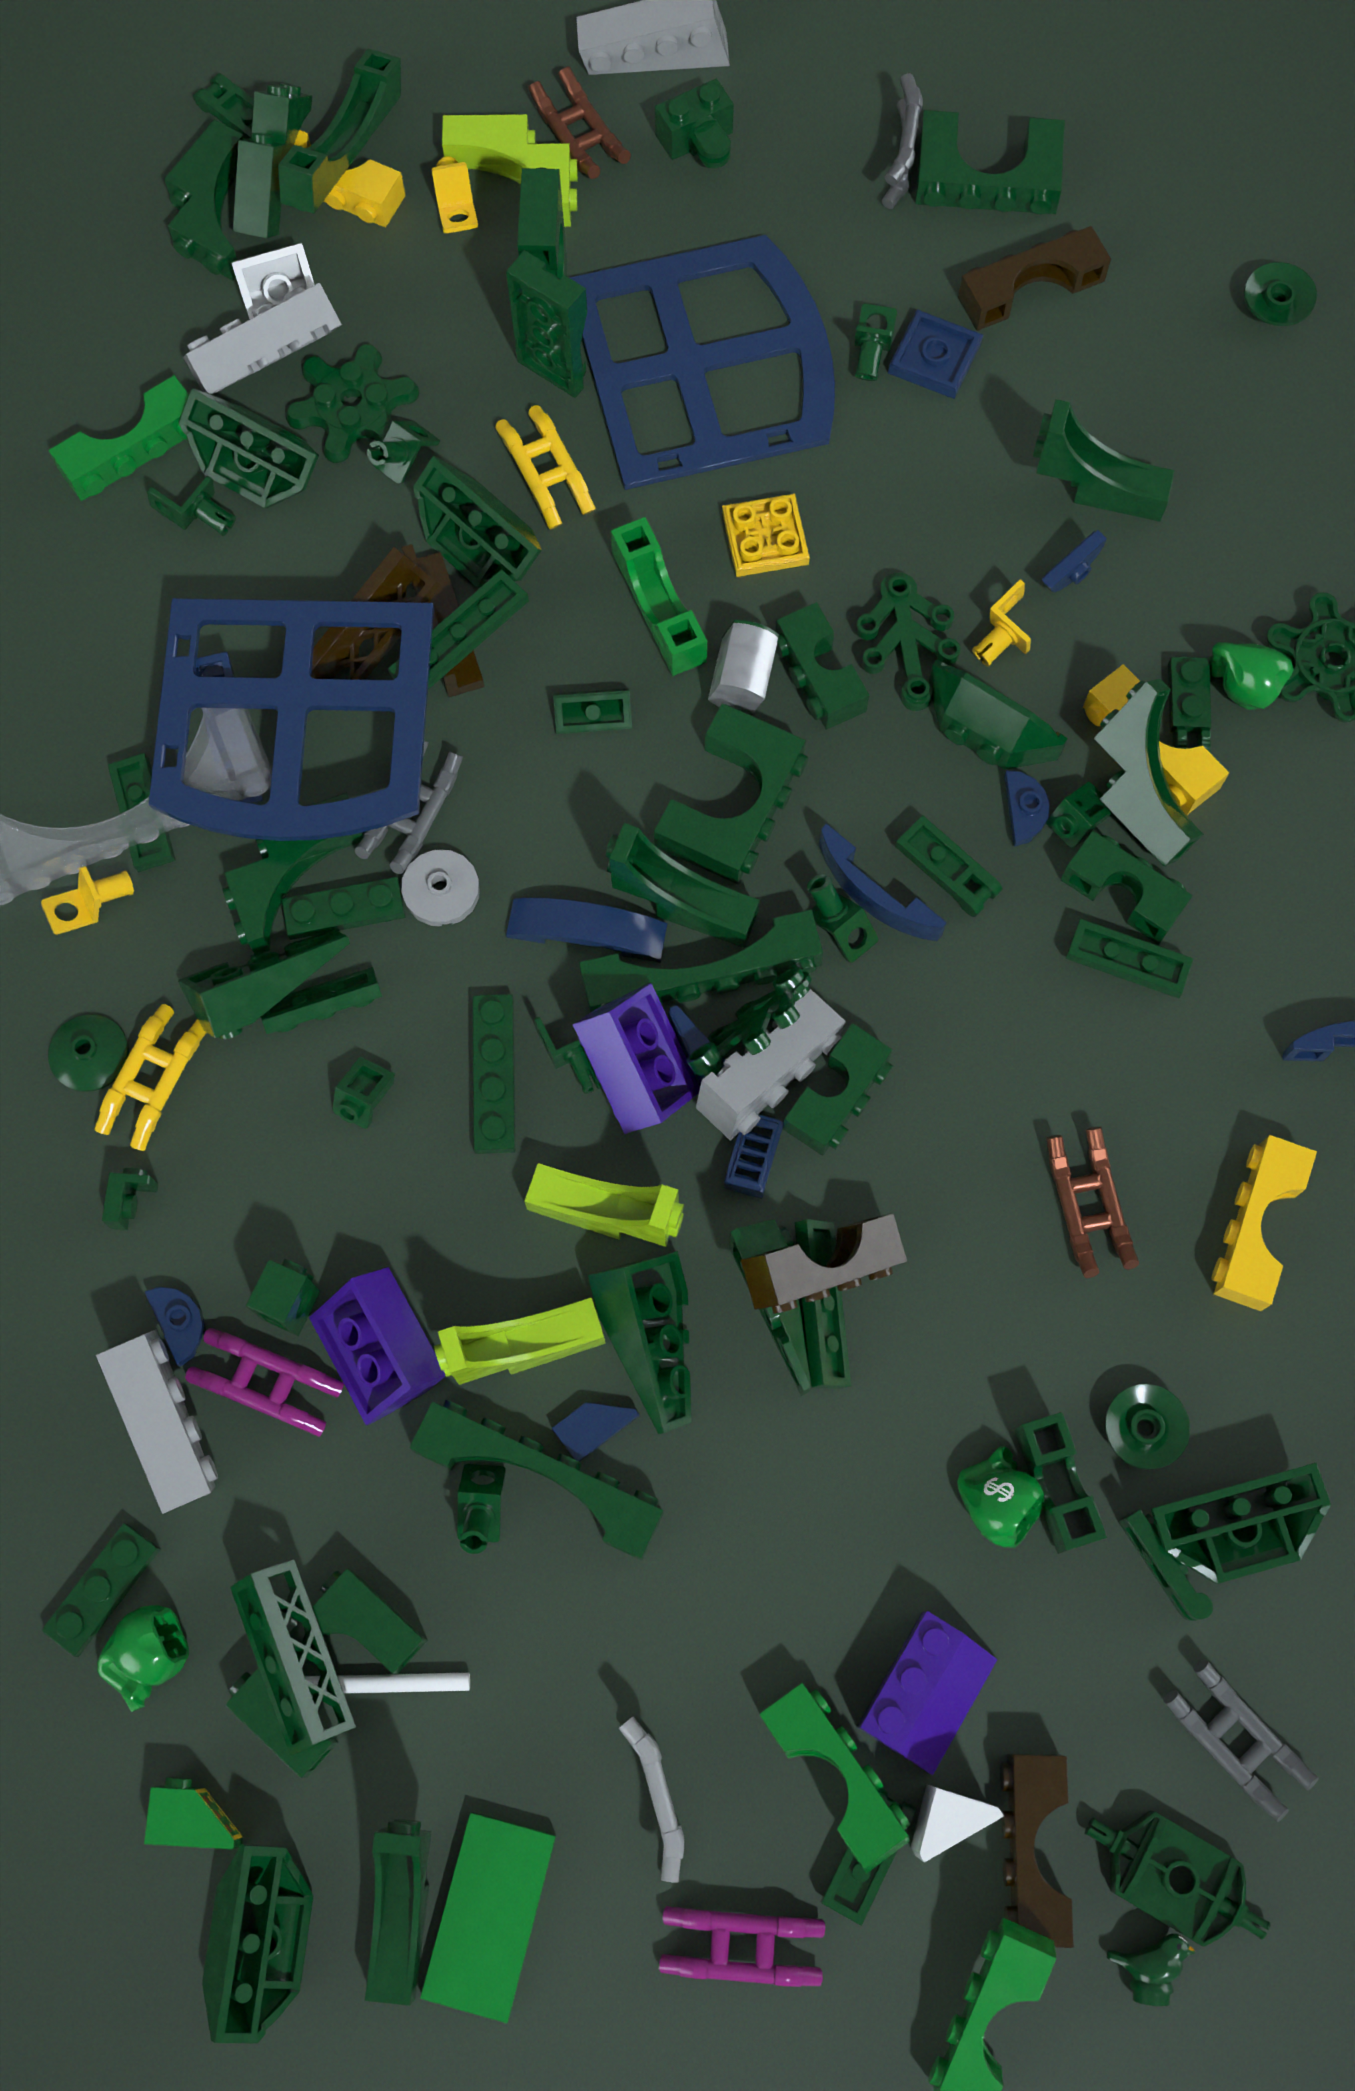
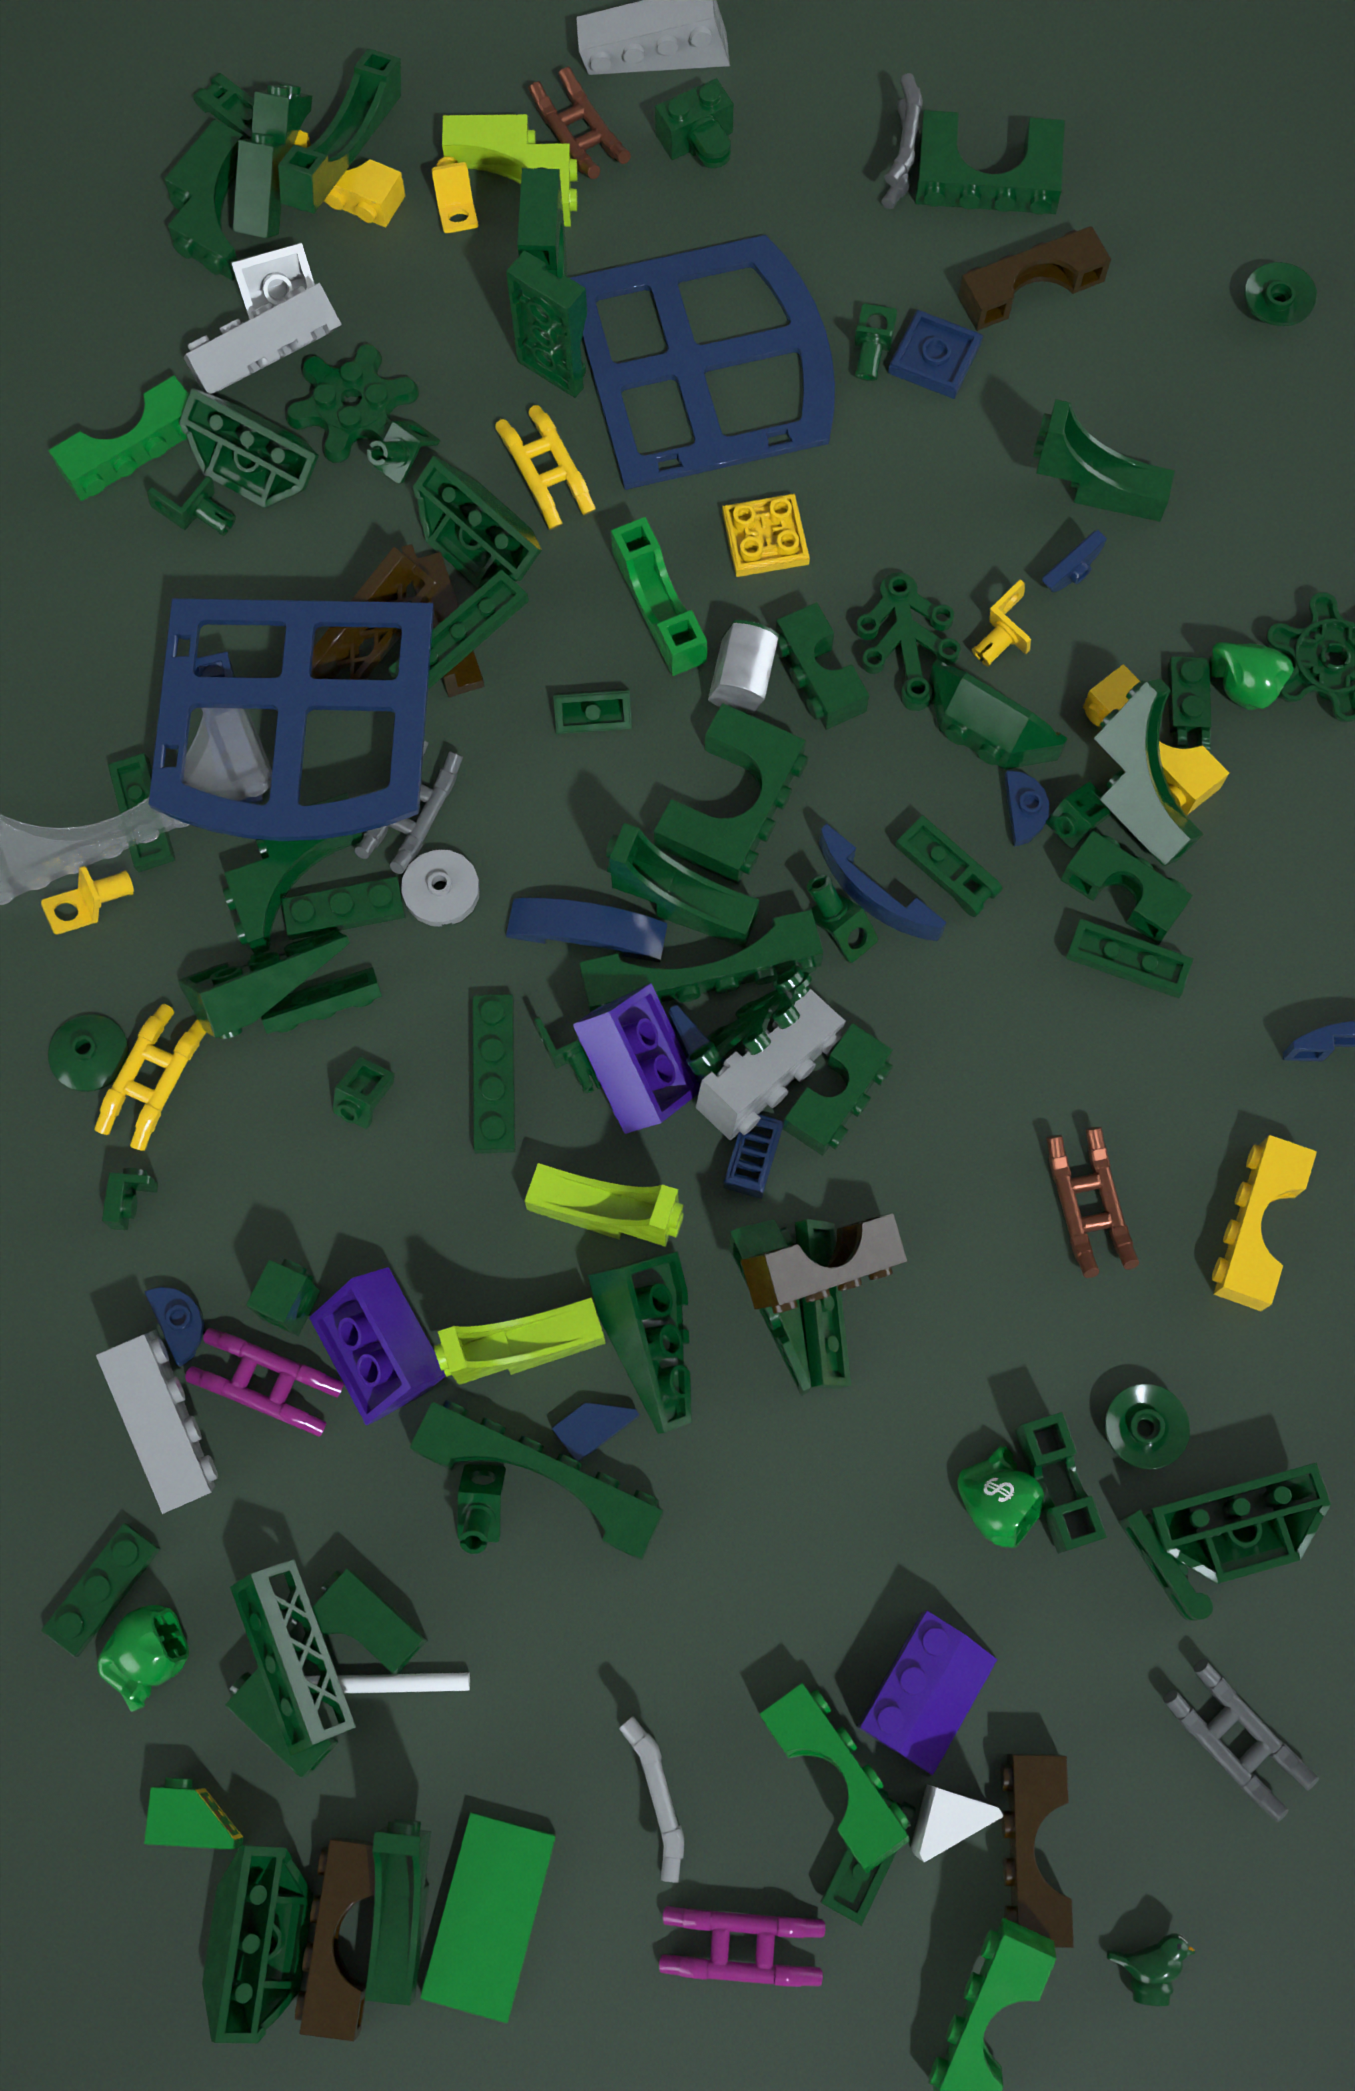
dark green plate [1085,1810,1270,1947] -> none
none -> dark brown arch [295,1837,375,2042]

